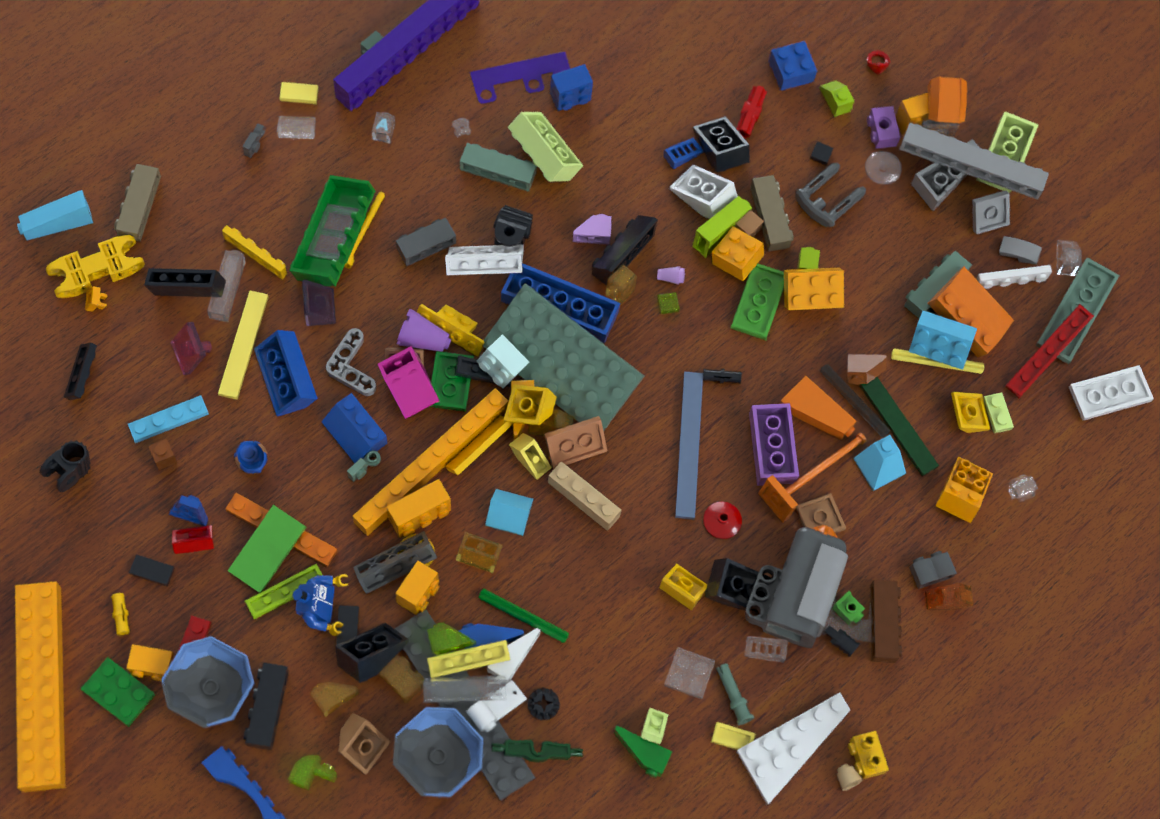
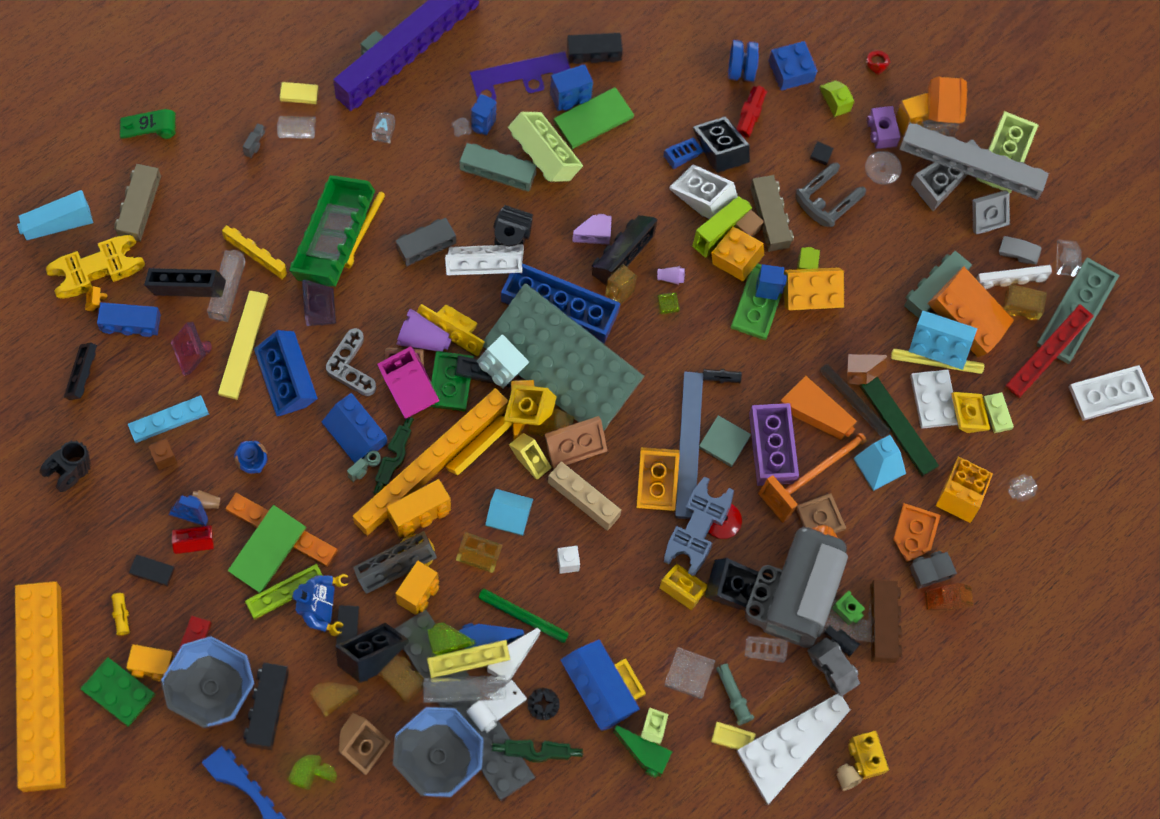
none -> blue brick [97,302,161,337]
none -> green door [120,109,176,139]
none -> medium nougat cone [192,490,221,509]
none -> dark green piece [373,417,414,495]
none -> blue brick [471,94,496,135]
none -> bright green tile [554,87,634,149]
none -> white brick [557,546,580,574]
none -> blue slope [561,640,640,730]
none -> black brick [567,33,623,64]
none -> yellow plate [615,659,646,700]
none -> light orange slope [637,447,680,511]
none -> sand blue piece [664,477,734,576]
none -> sand green tile [699,415,751,467]
none -> blue wheel [728,40,759,82]
none -> blue brick [755,264,787,300]
none -> flat silver brick [807,637,860,697]
none -> orange tile [893,503,941,562]
none -> white plate [910,370,958,429]
none -> clear yellow brick [1003,284,1047,320]

